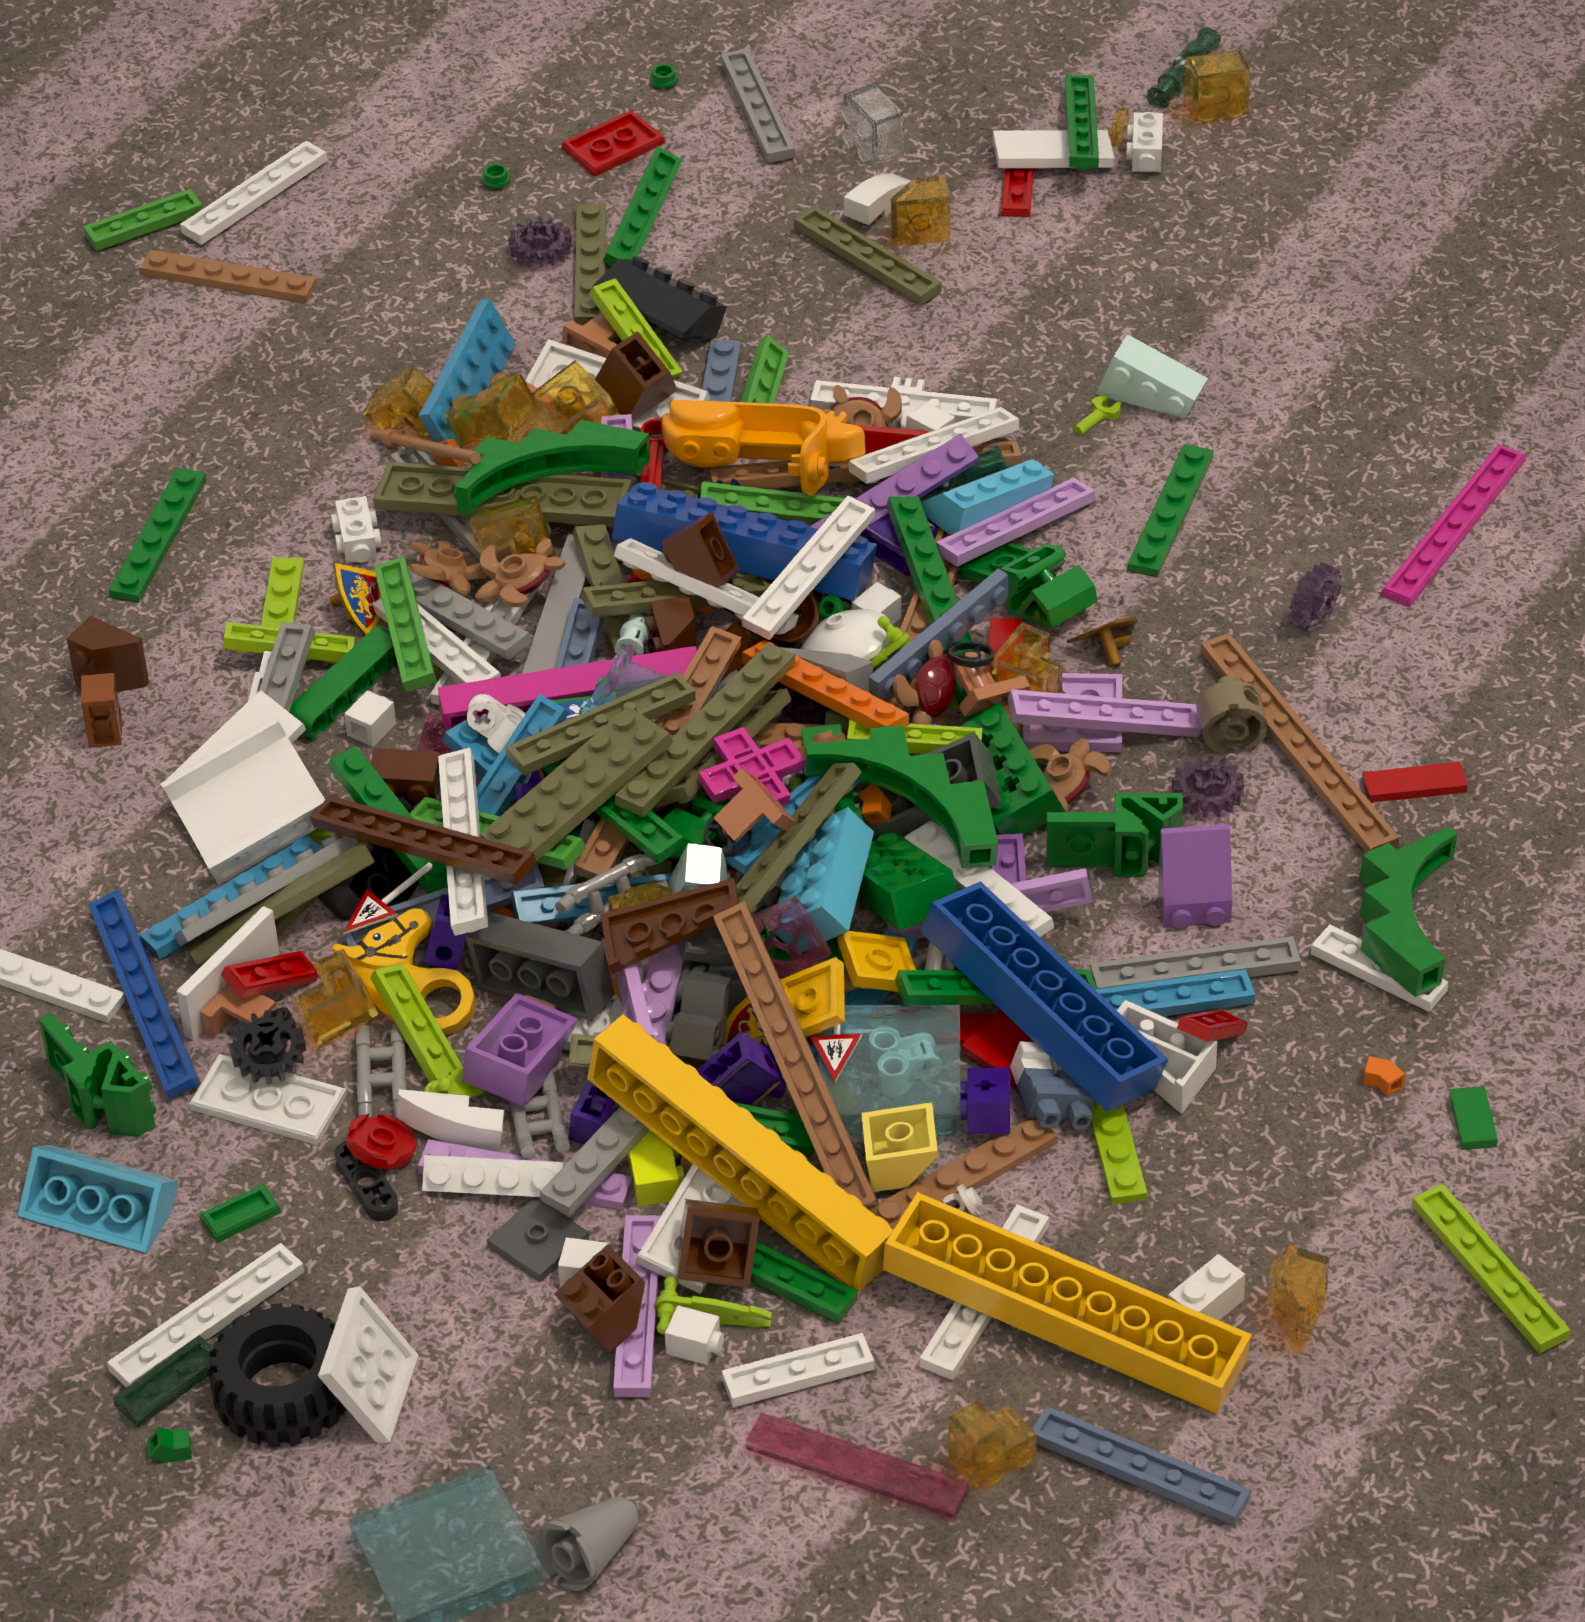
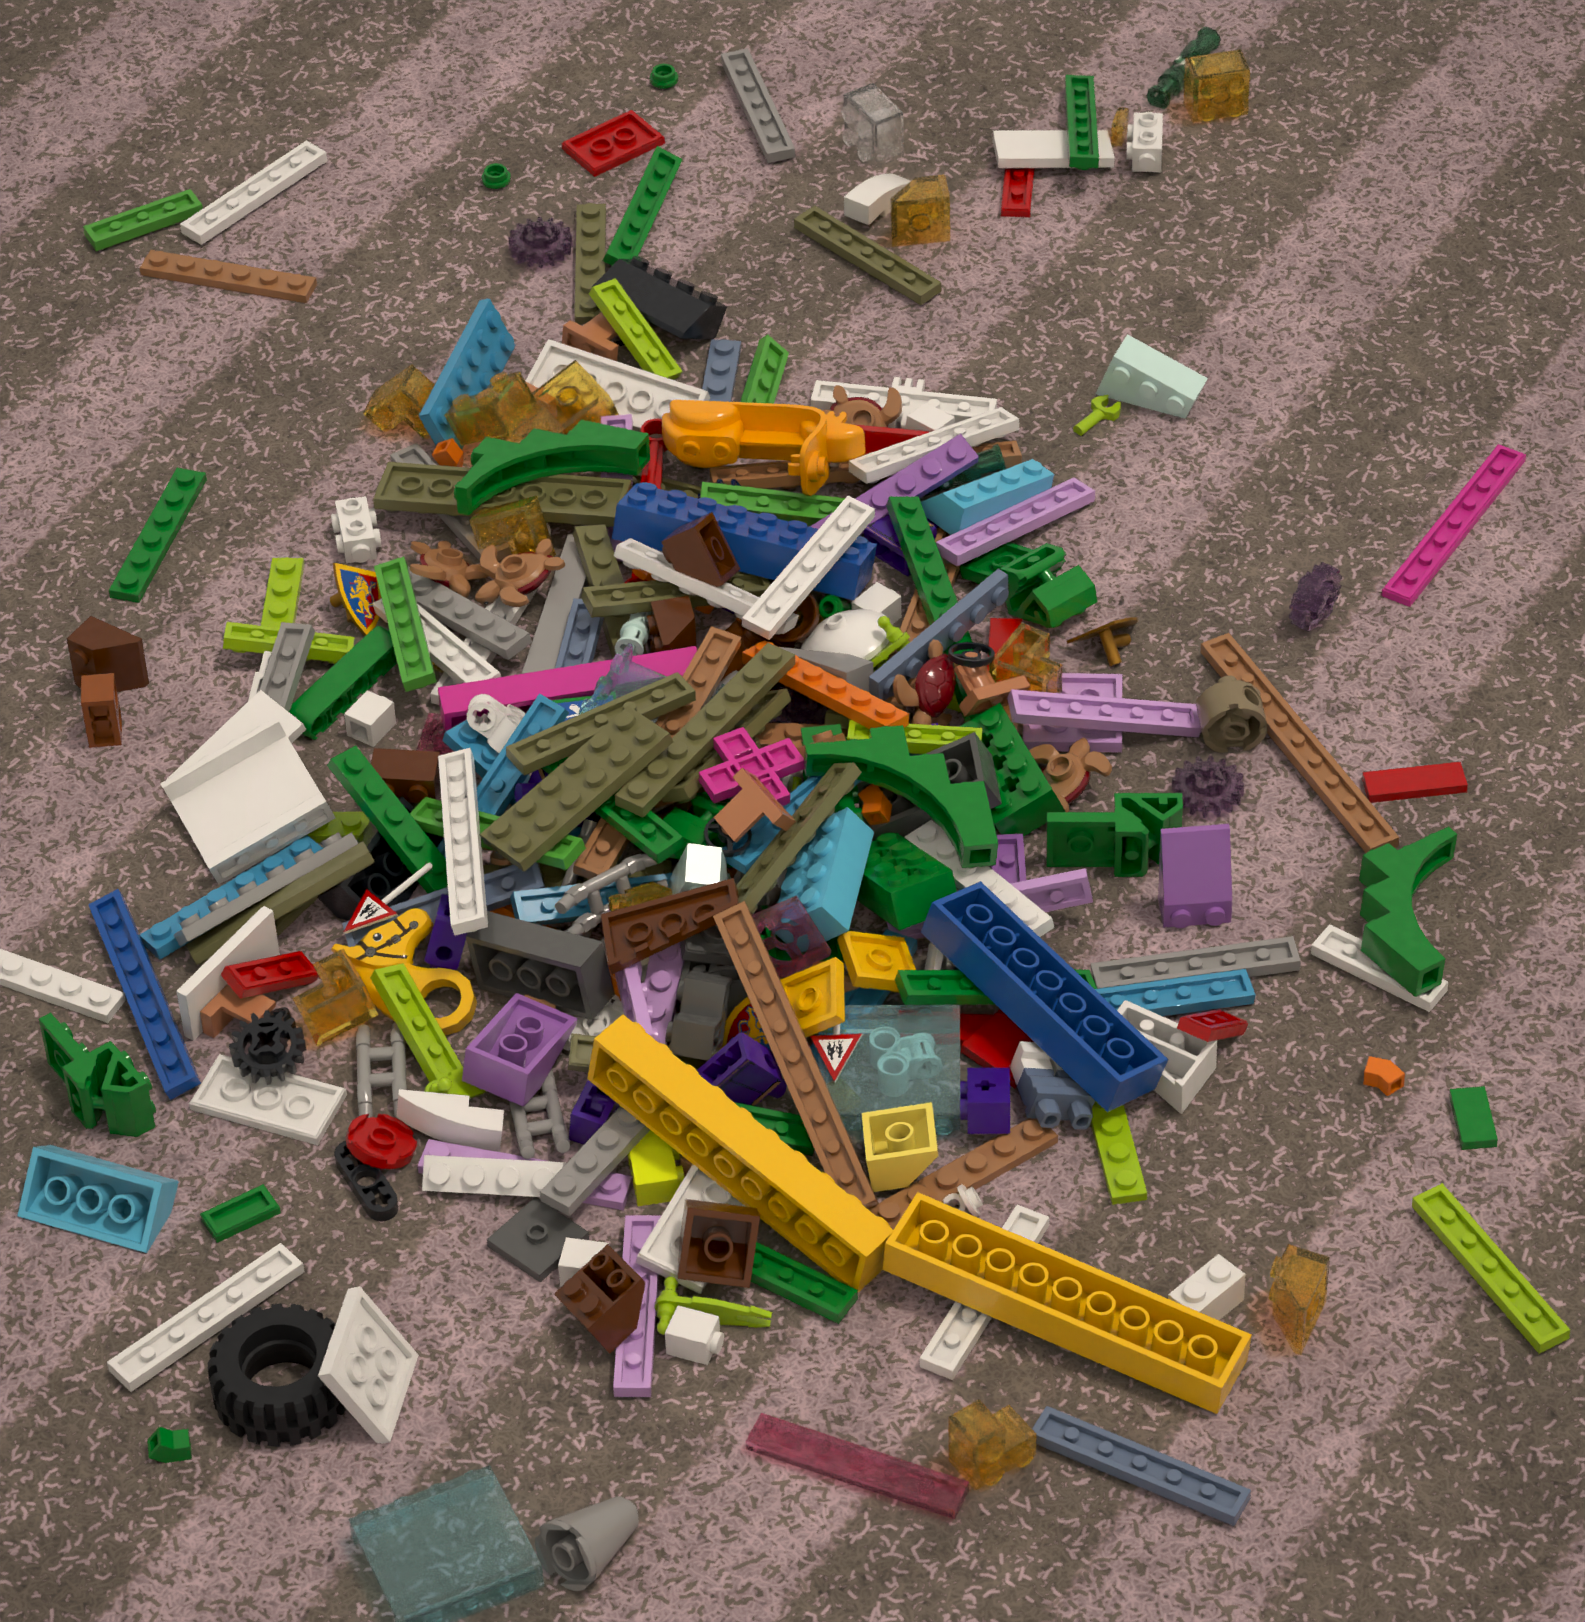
clear green plate [113,1335,212,1427] -> none
reddish brown plate [309,796,537,885] -> none
medium nougat bar [371,428,481,464] -> none
reddish brown slope [594,331,678,421] -> none
white plate [722,1333,874,1408] -> none
green plate [1127,444,1214,578] -> none

